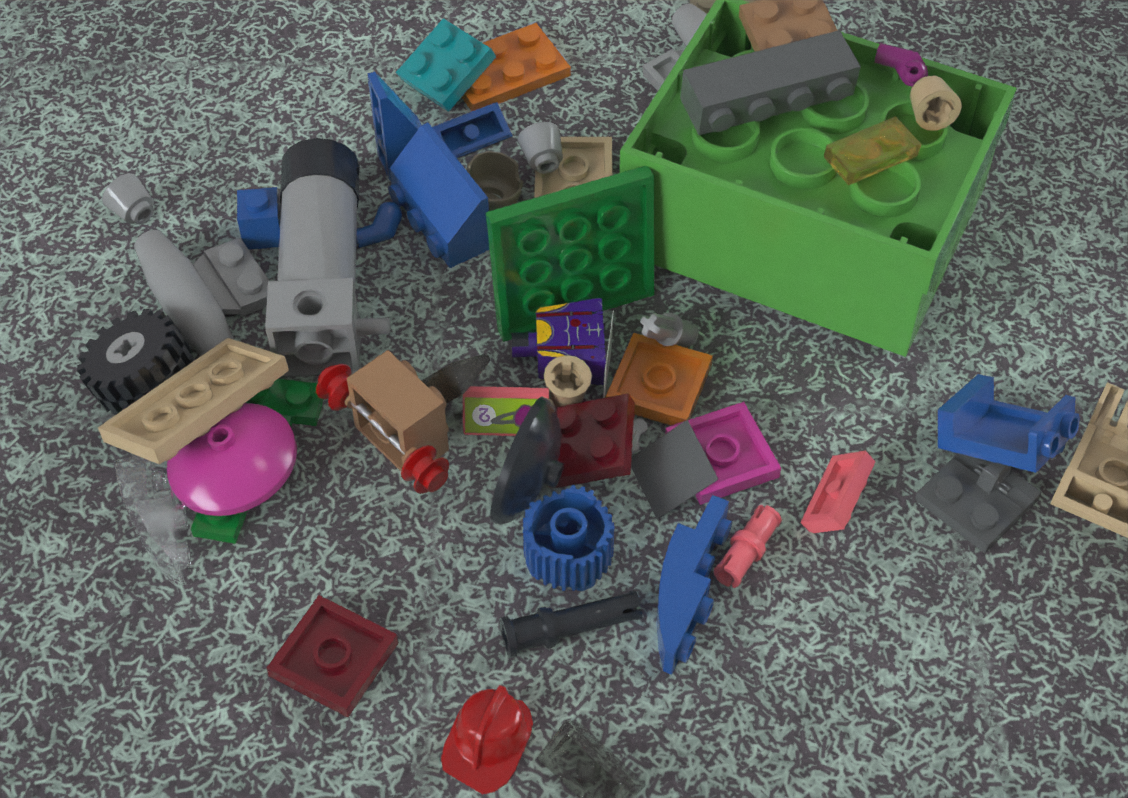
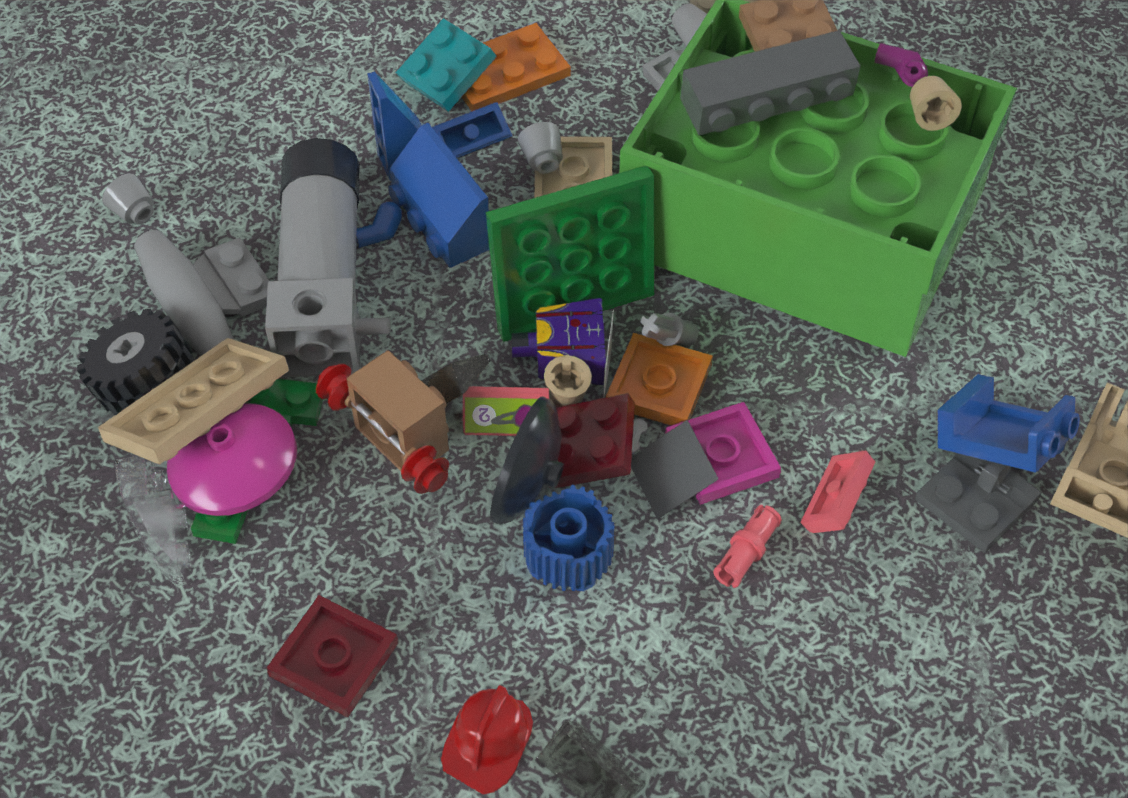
blue brick [237,187,281,250] -> none
dark tan hair [466,151,523,211] -> none
black pin [499,590,642,658] -> none
blue slope [657,495,732,675] -> none
clear yellow plate [824,116,921,185] -> none

